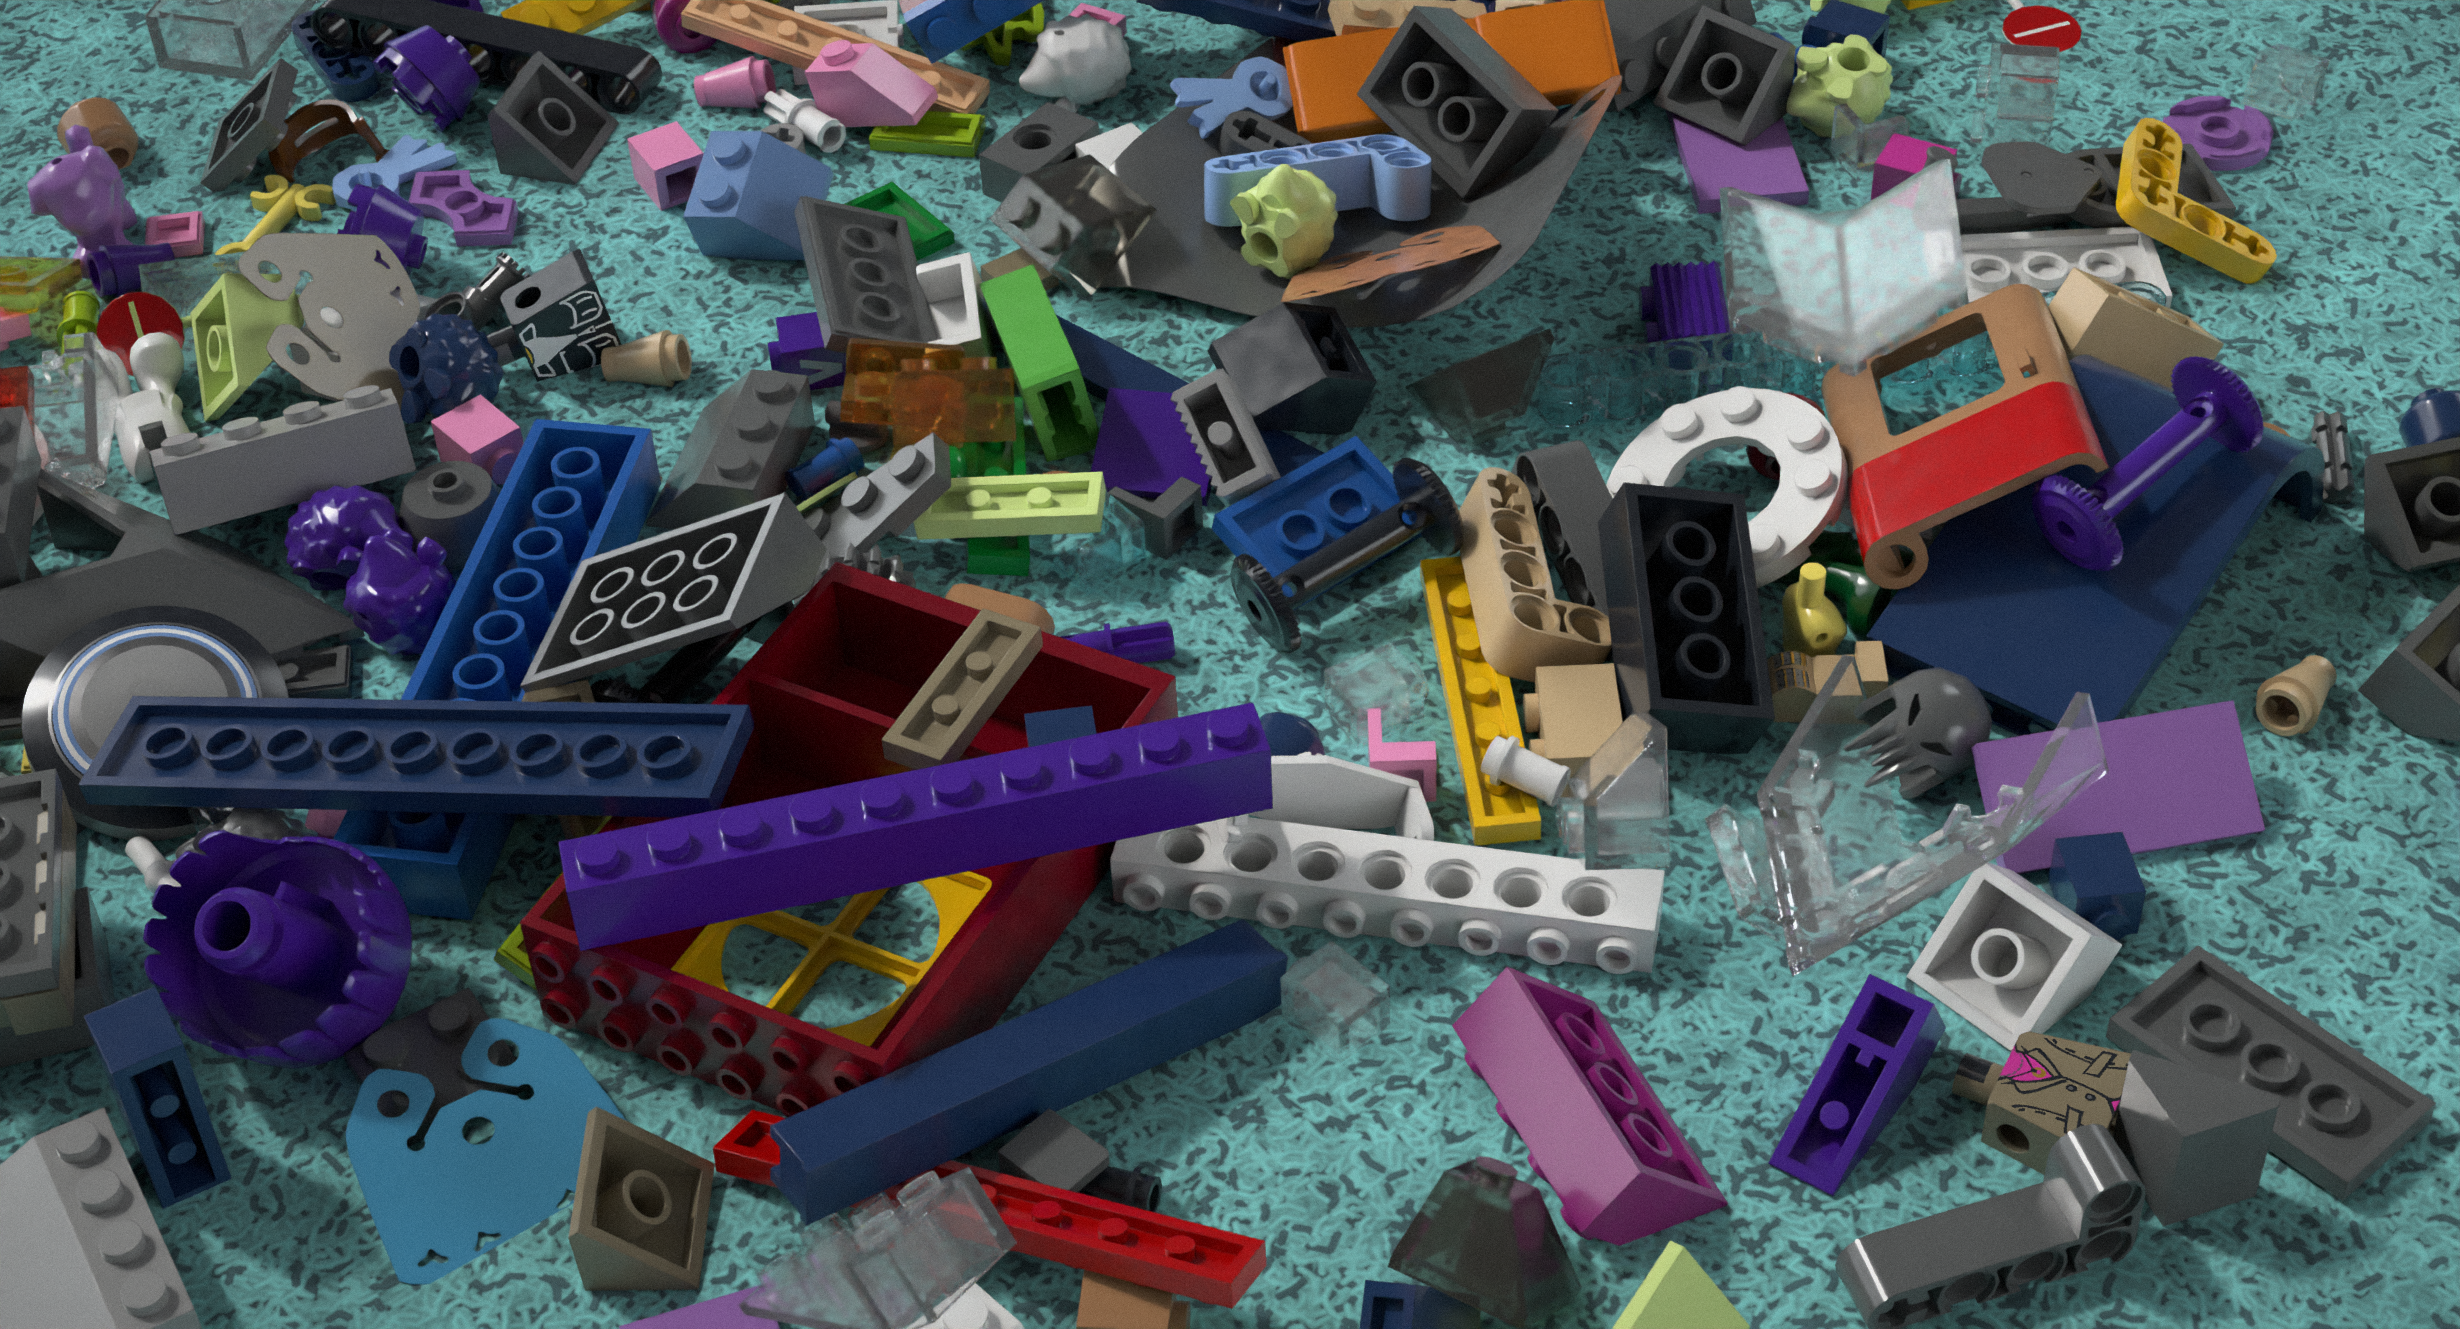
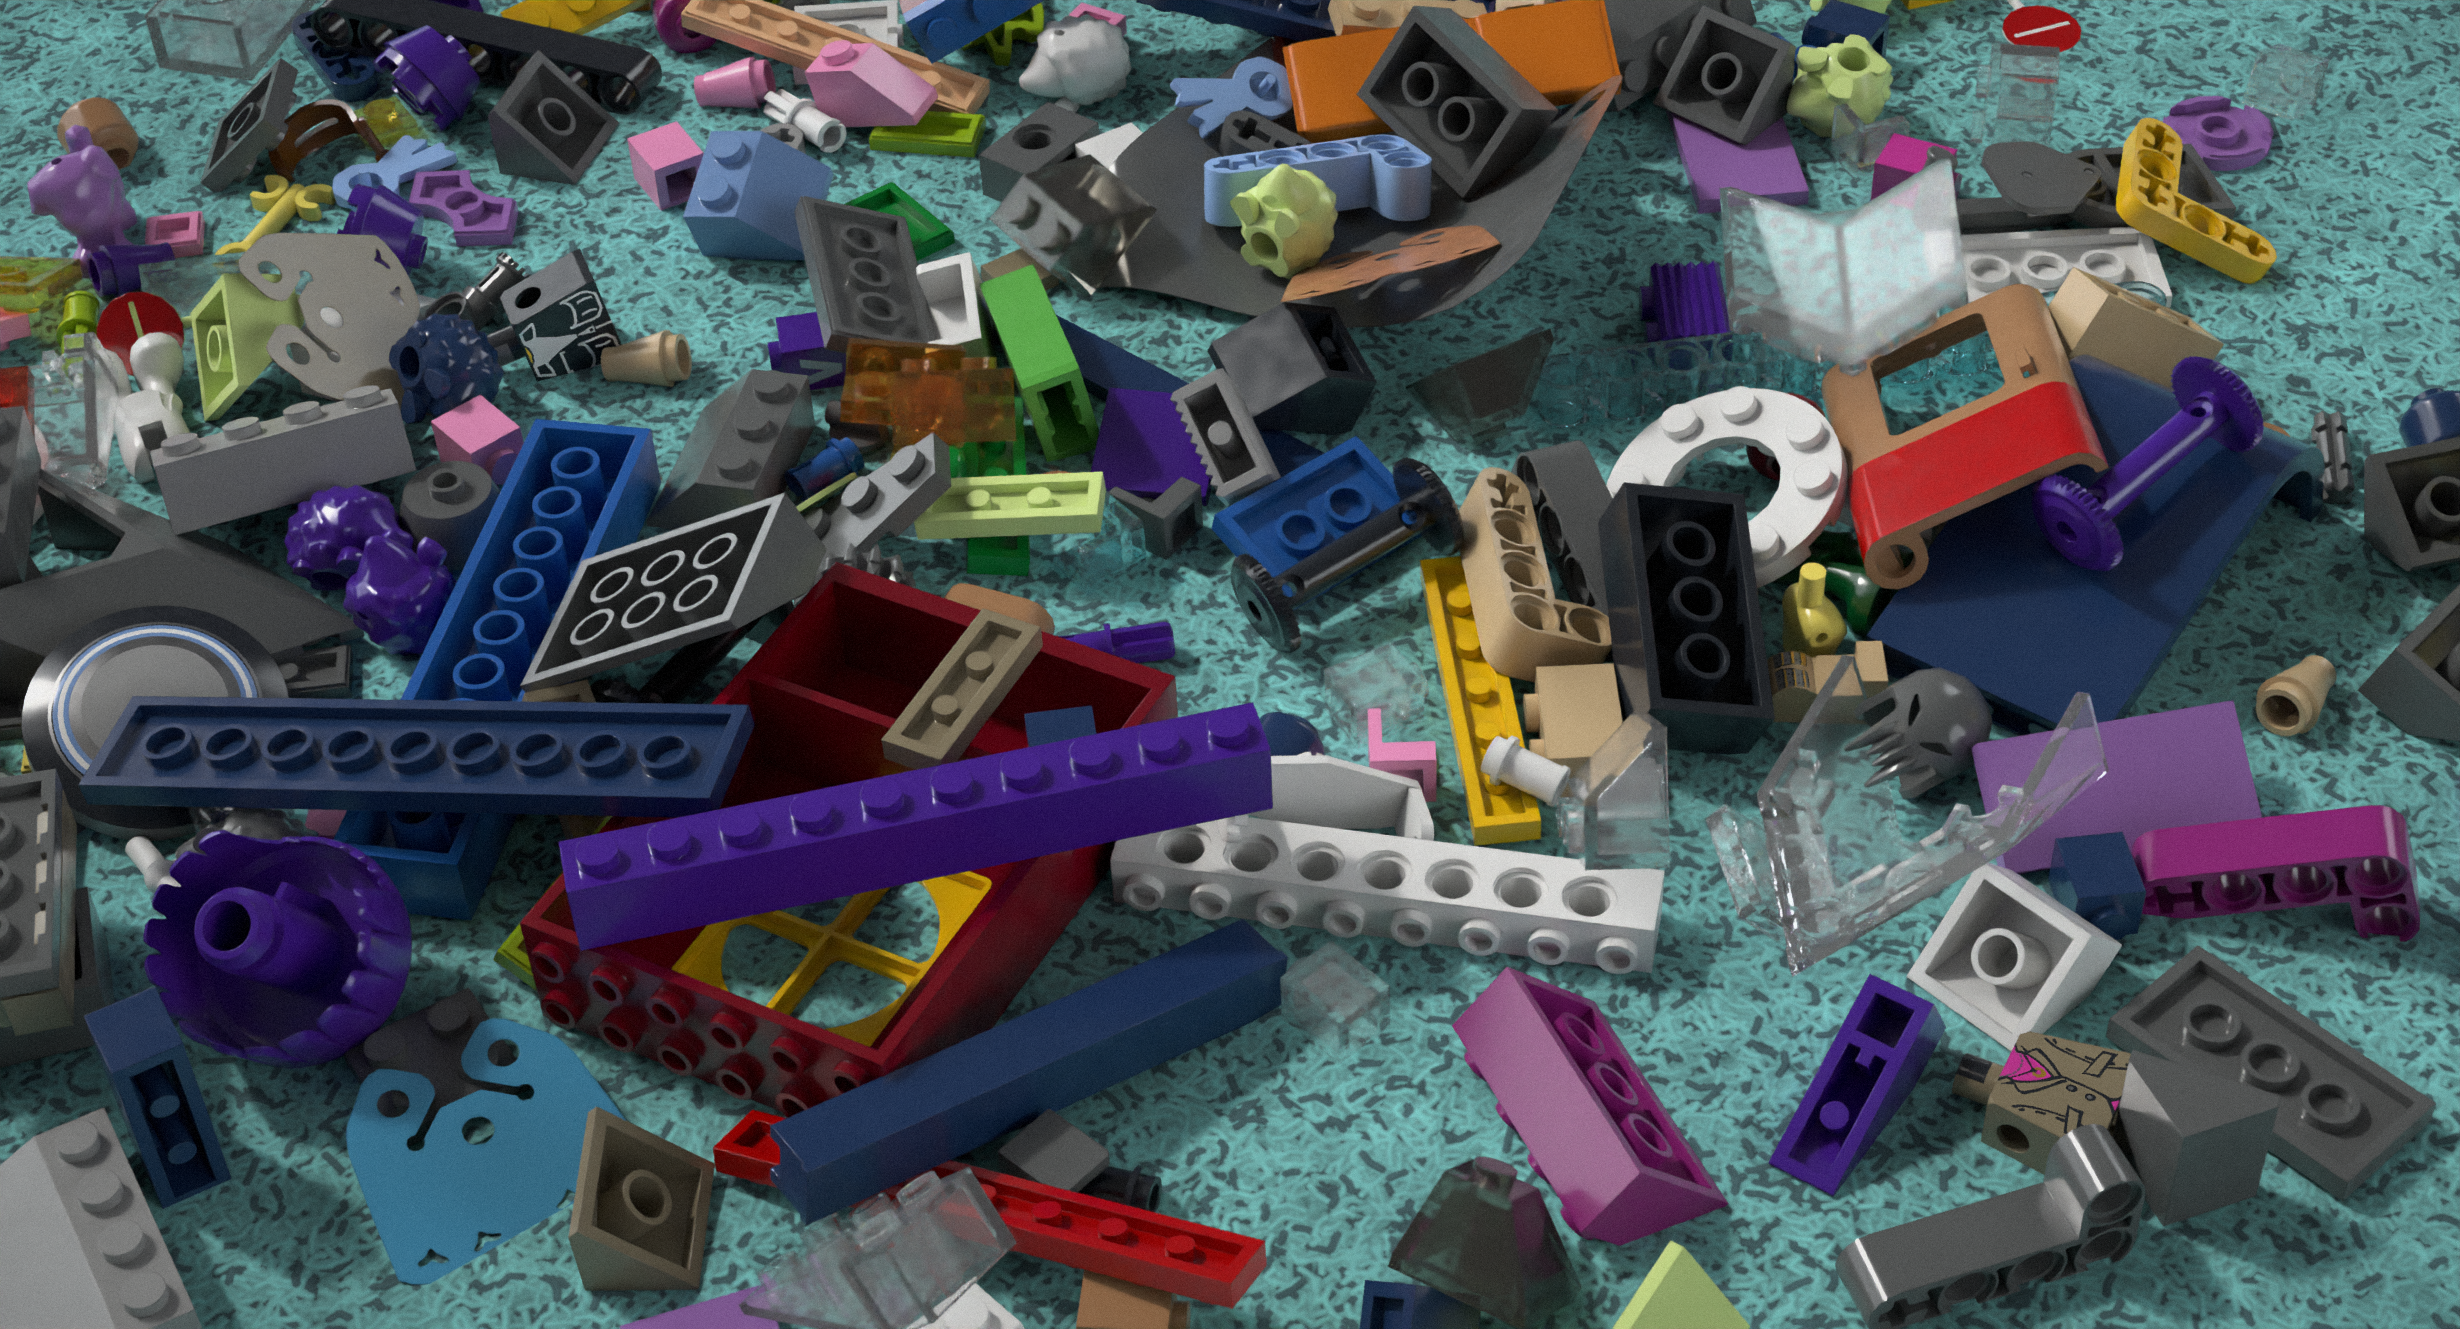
none -> clear yellow plate [354,96,419,152]
none -> magenta beam [2132,805,2420,942]

